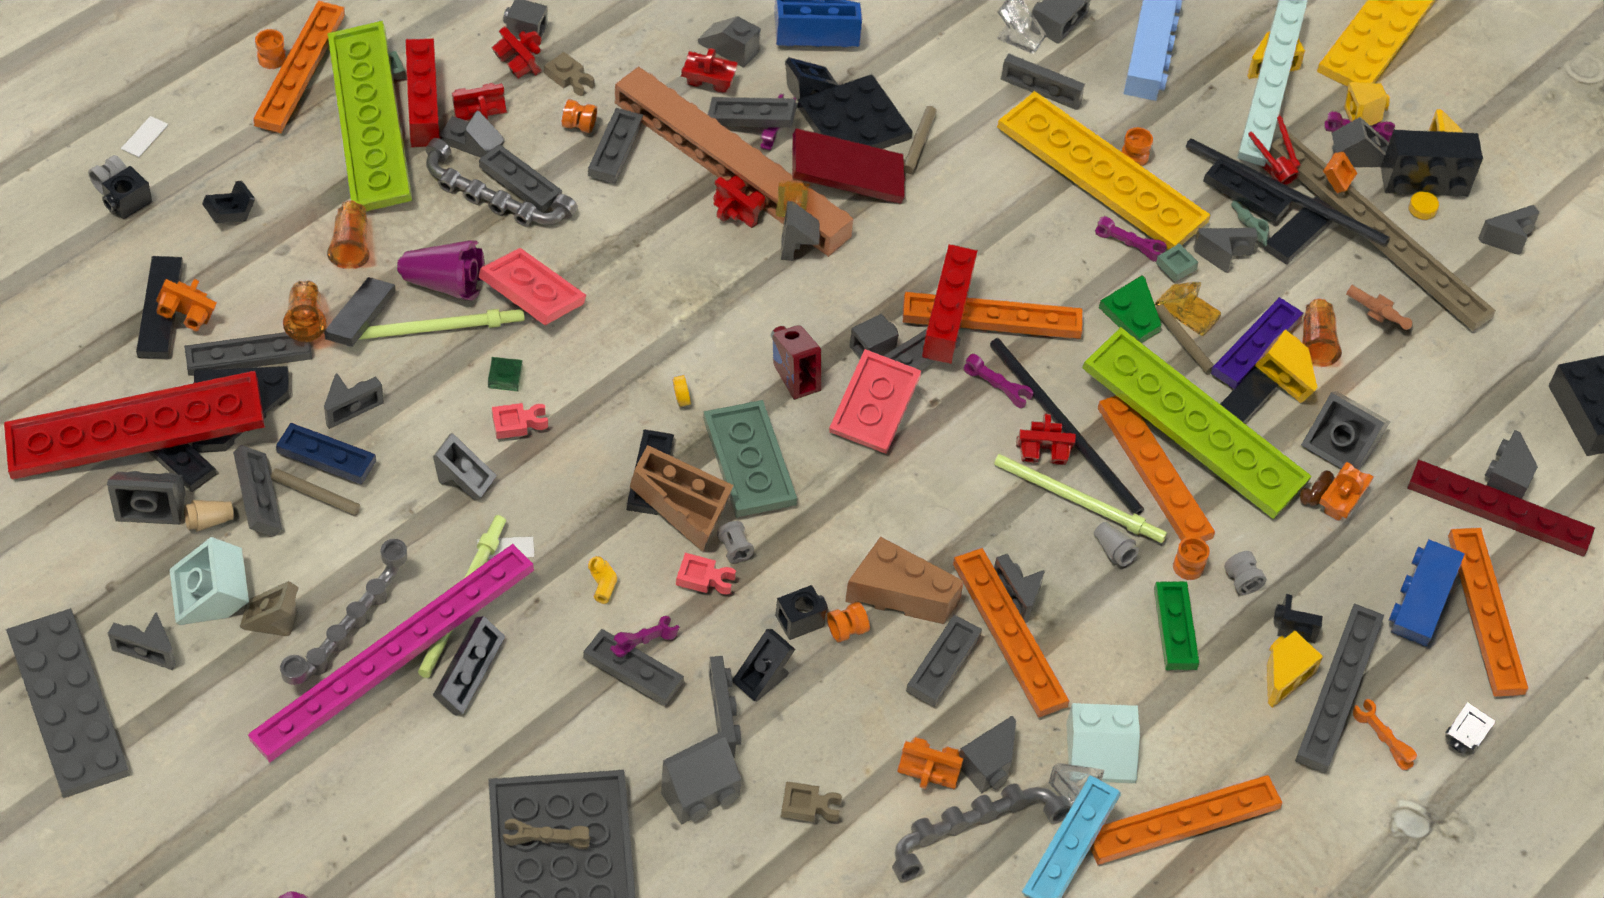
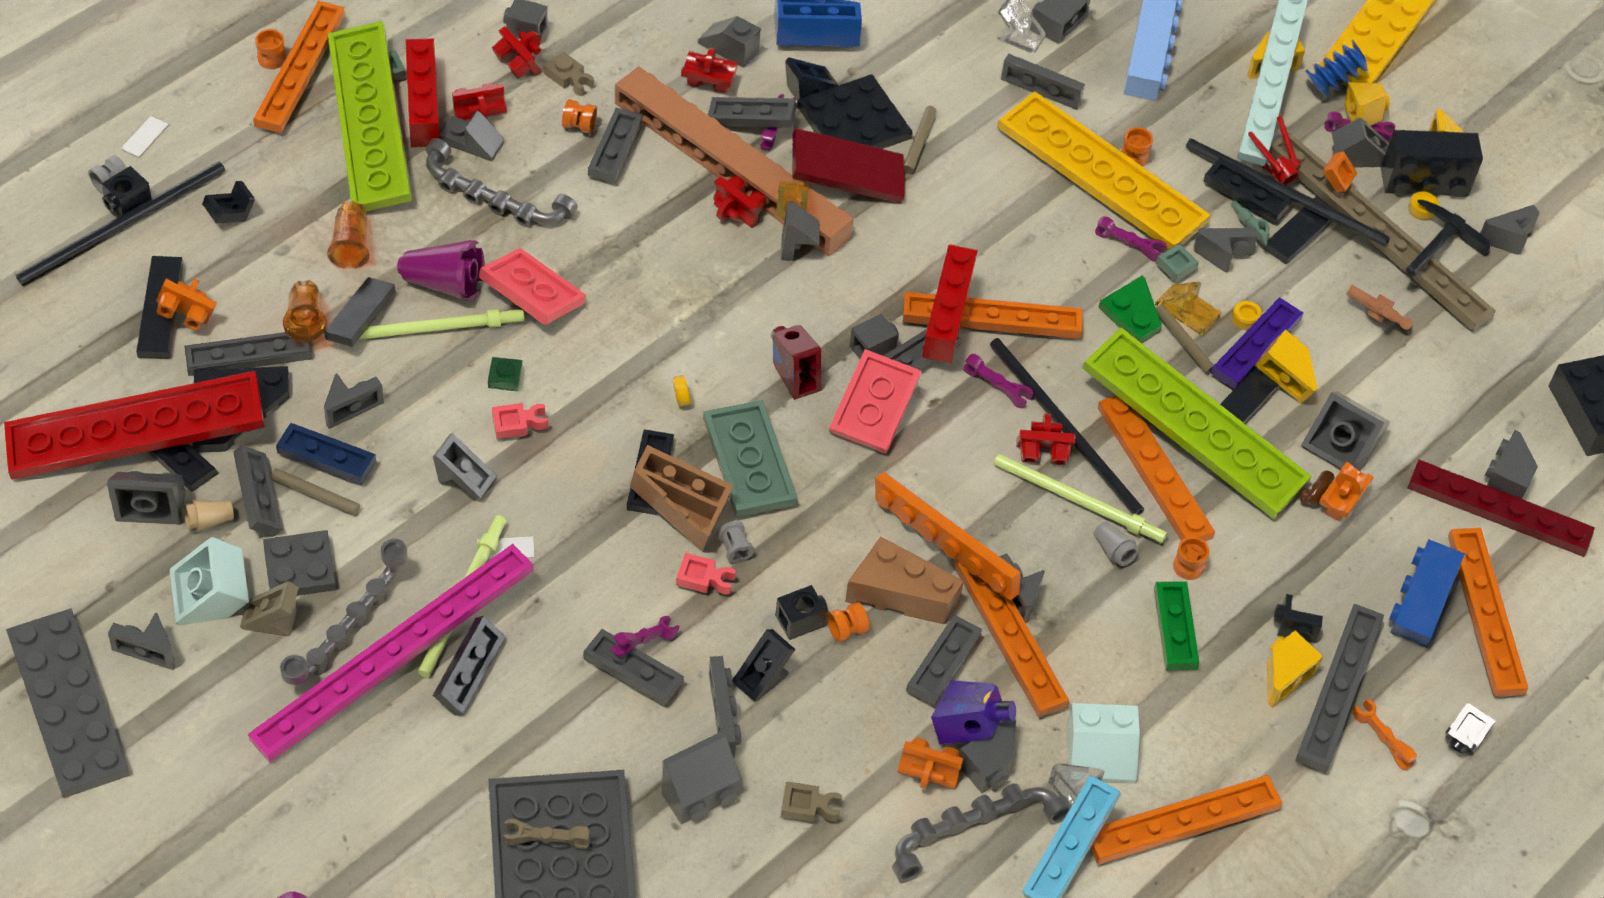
dark grey plate [479,144,562,212] -> none
yellow arm [588,556,617,604] -> none
light grey wheel [1224,551,1267,595] -> none
clear orange plant [1302,299,1342,367] -> none
none -> black piece [15,161,225,285]
none -> dark grey plate [263,530,336,596]
none -> orange plate [875,472,1021,600]
none -> dark purple torso [931,680,1016,744]
none -> yellow tile [1231,301,1263,330]
none -> blue piece [1305,40,1368,97]
none -> black piece [1405,199,1490,277]

